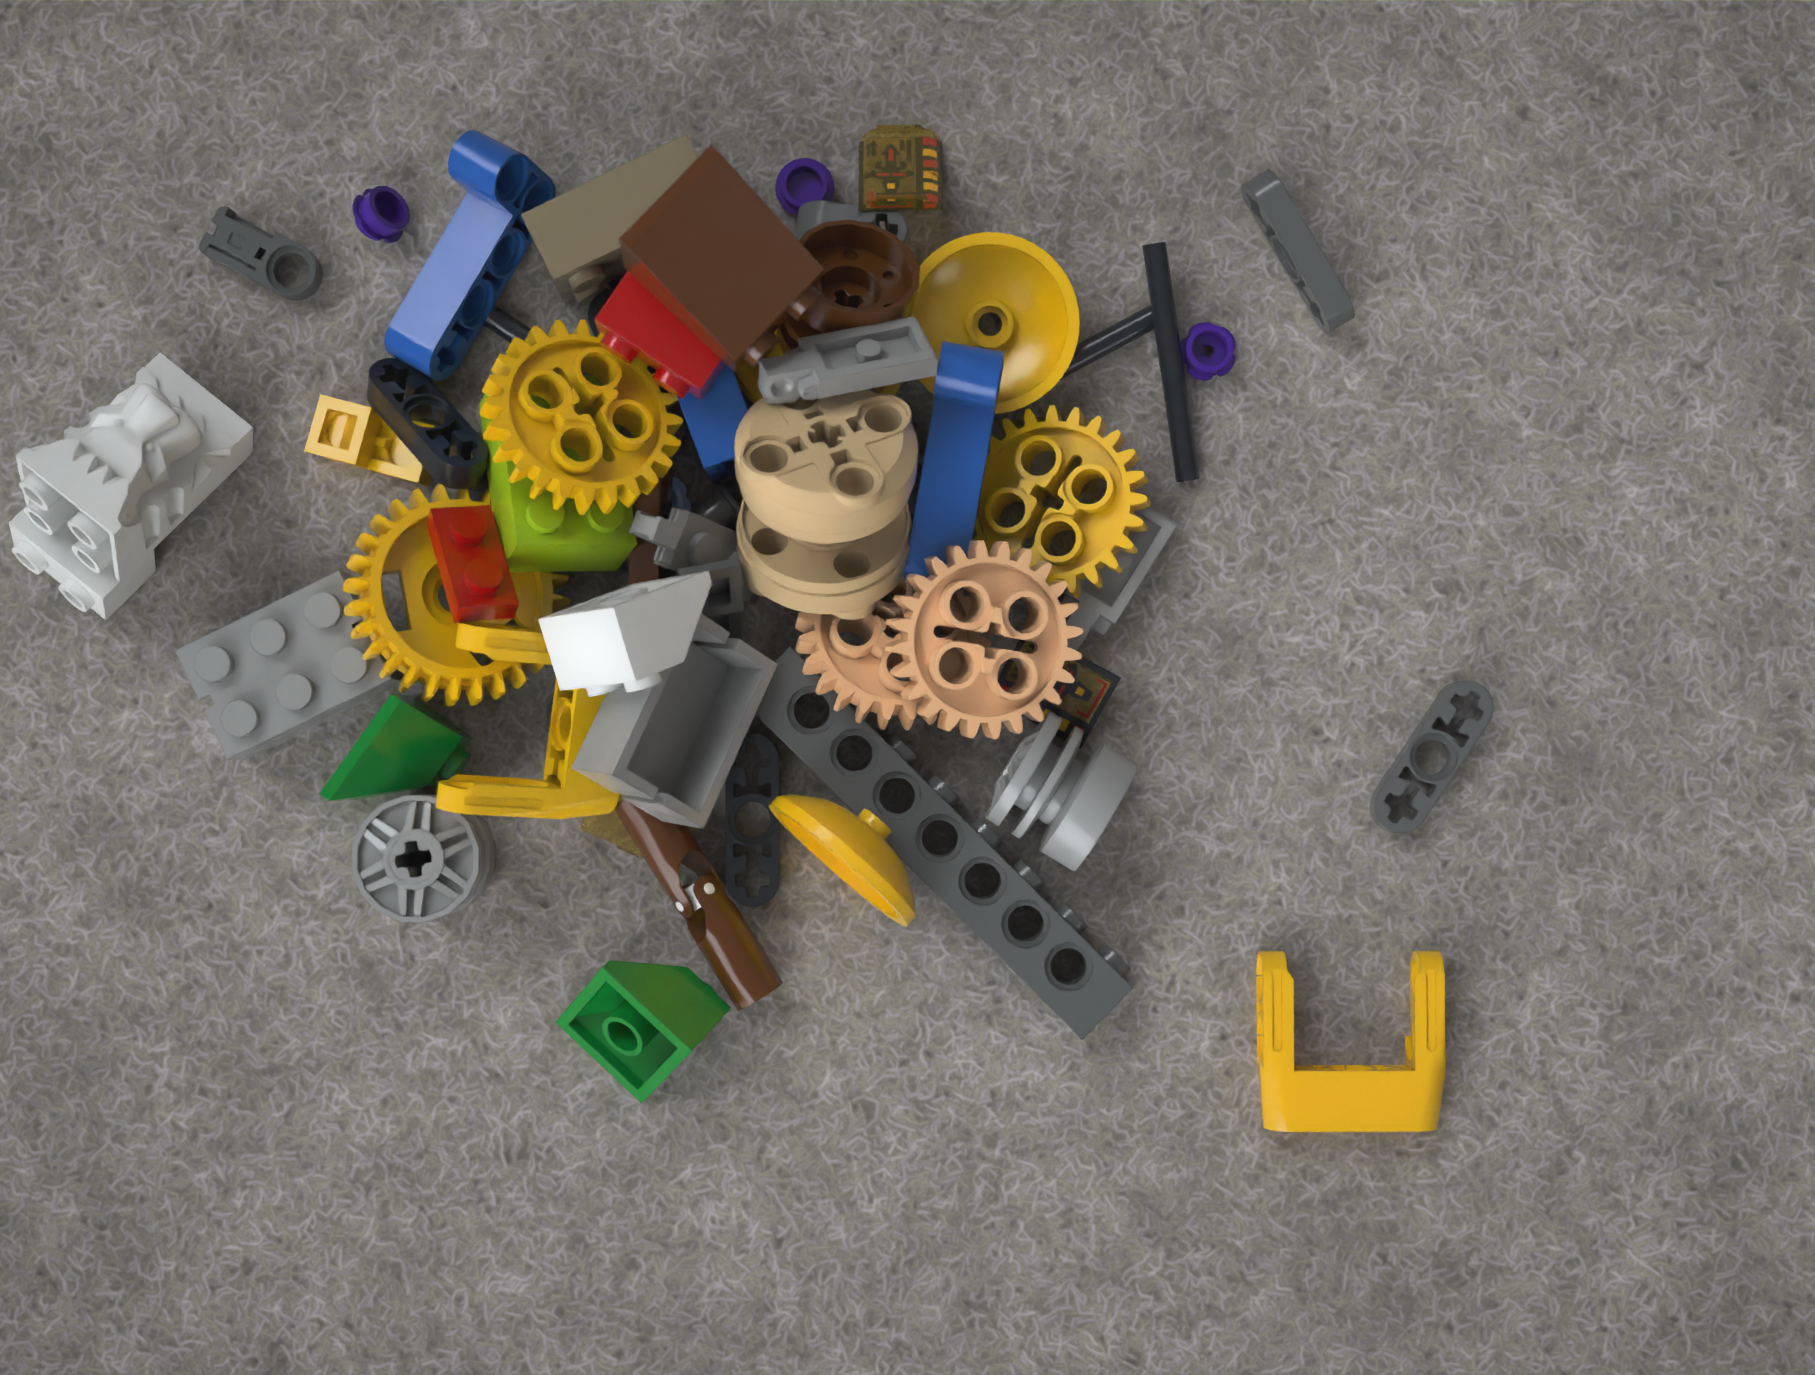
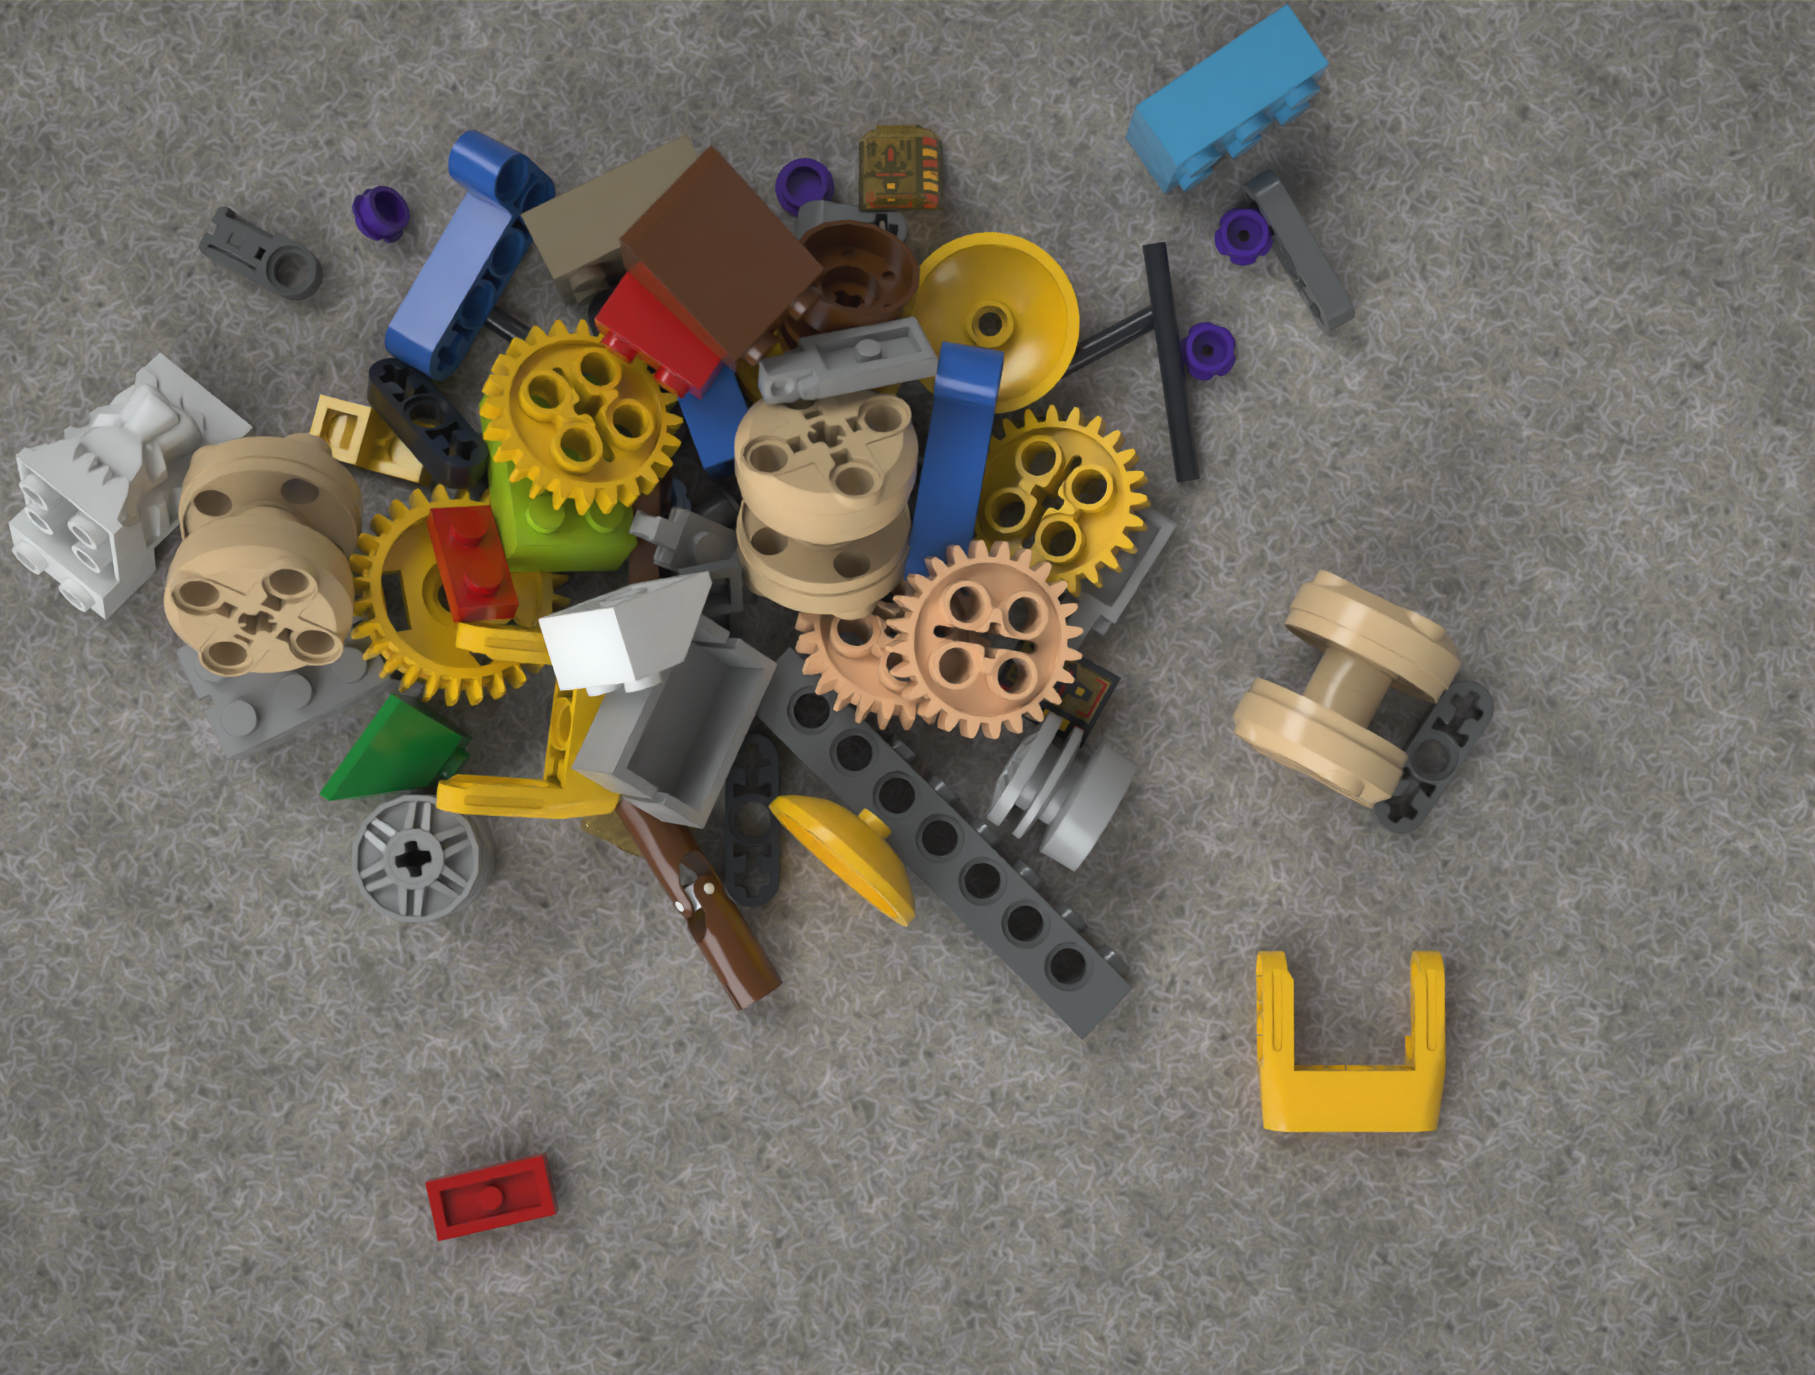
green slope [555,960,731,1104] -> none
none -> tan piece [164,433,363,677]
none -> red plate [425,1152,559,1241]
none -> dark azure brick [1125,4,1329,194]
none -> dark purple plate [1214,207,1273,266]
none -> tan piece [1232,570,1461,809]

